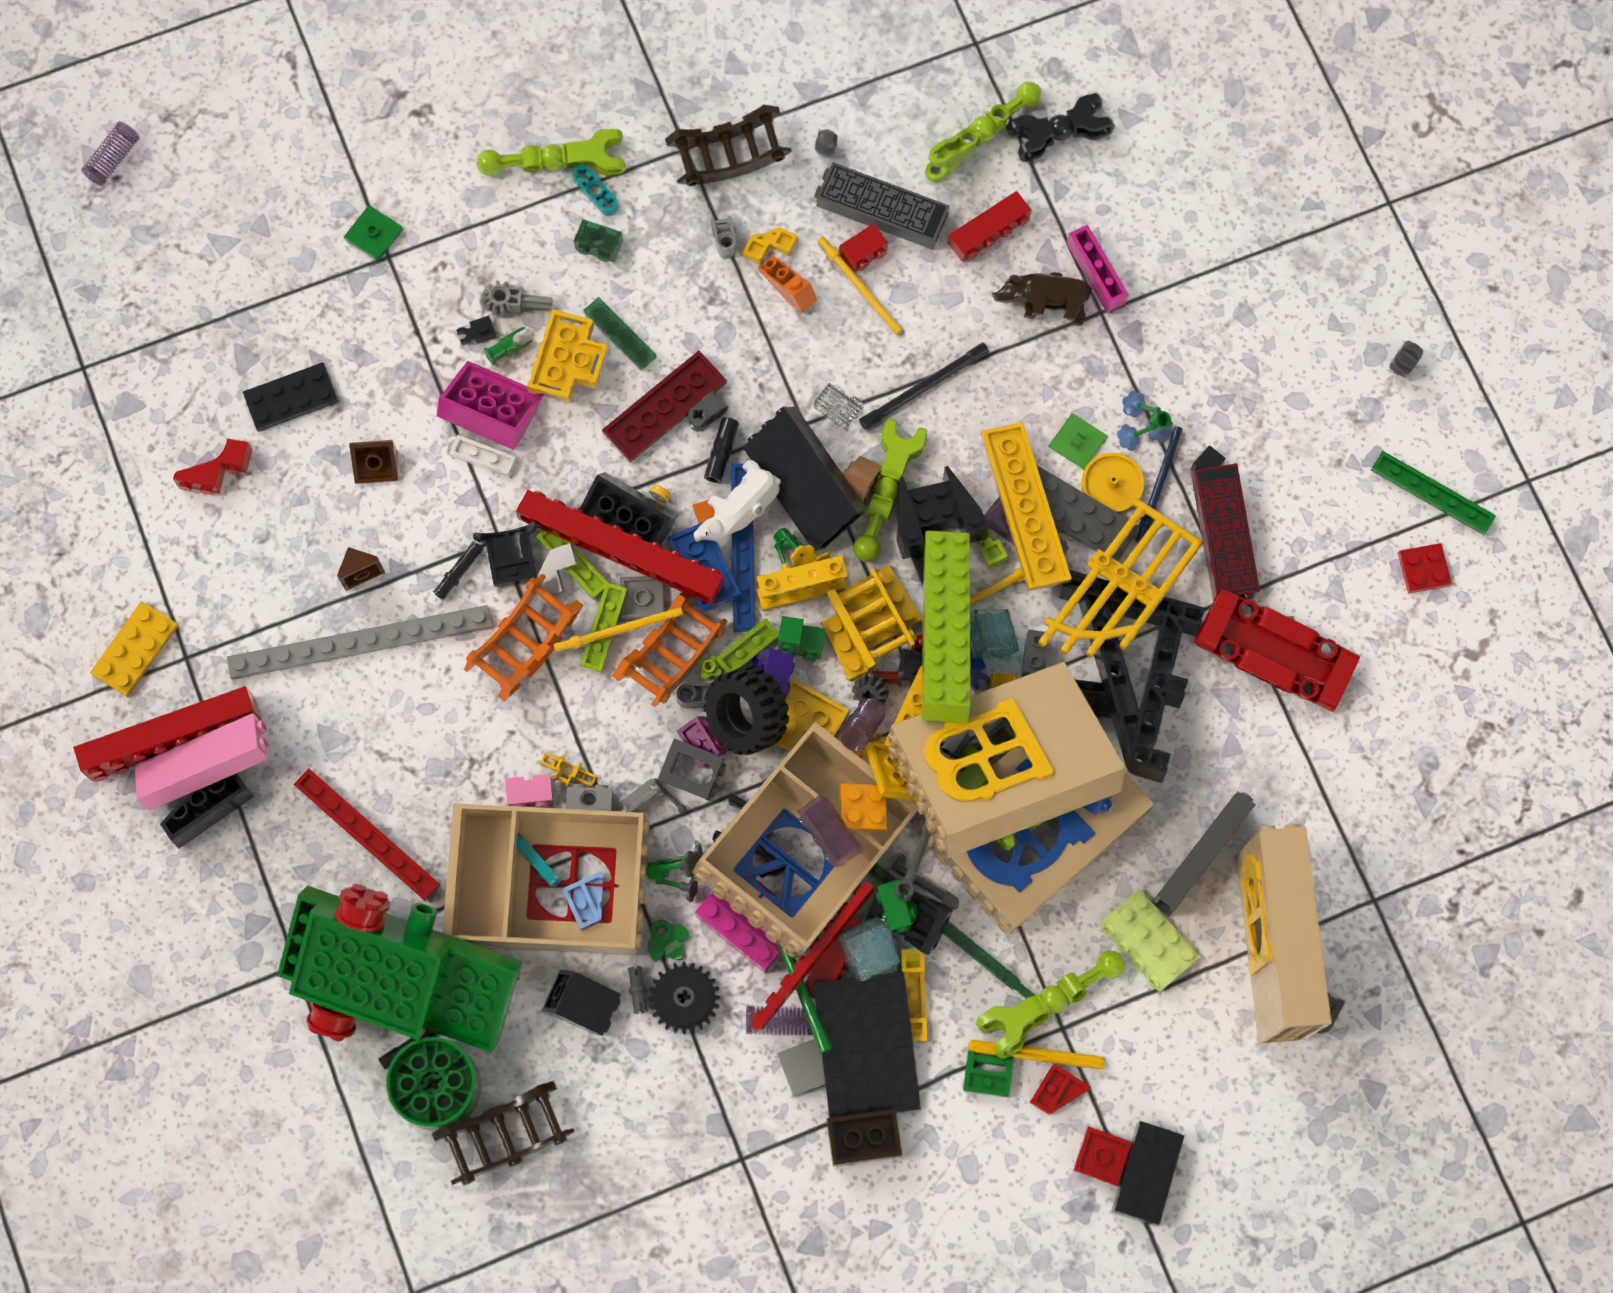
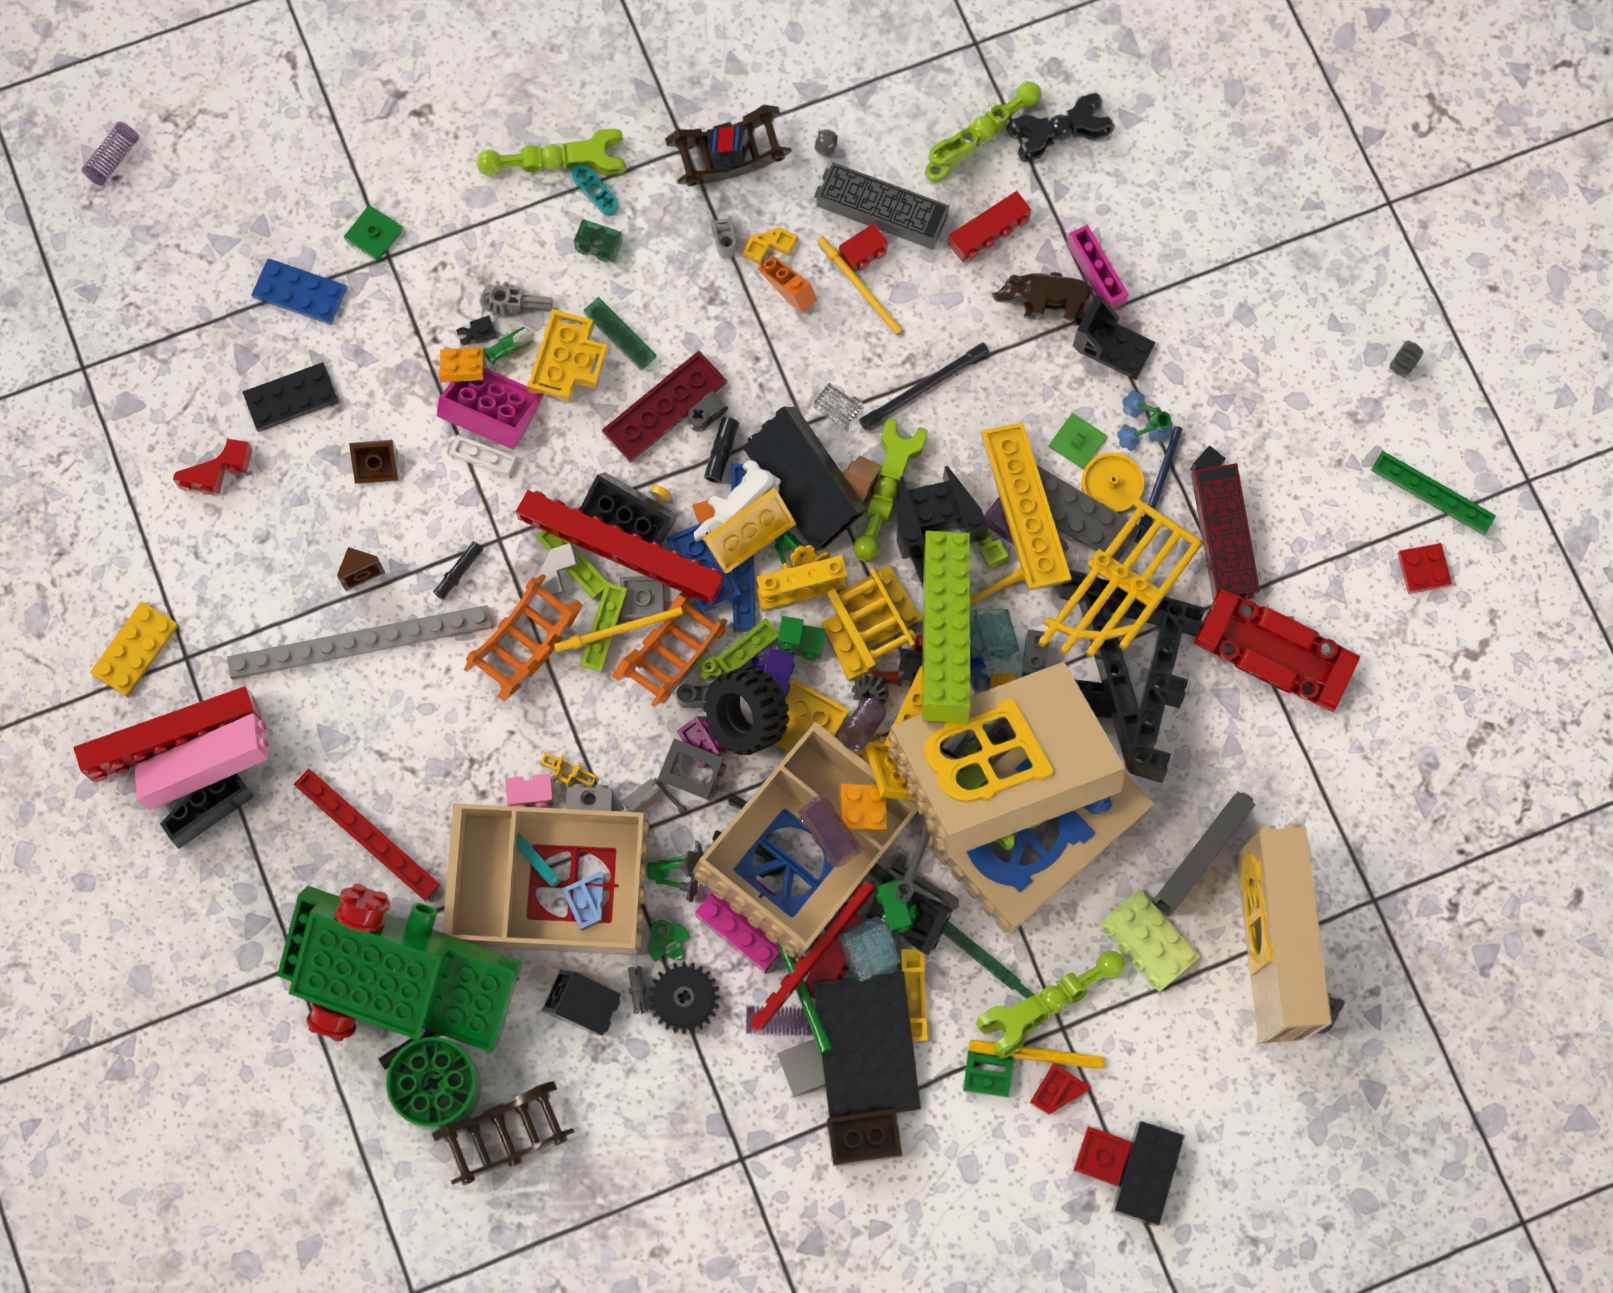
black piece [473,522,538,587] -> none
none -> blue plate [251,258,347,325]
none -> light orange plate [439,347,484,383]
none -> yellow plate [702,488,796,574]
none -> black torso [707,126,750,173]
none -> black bracket [1073,295,1156,380]

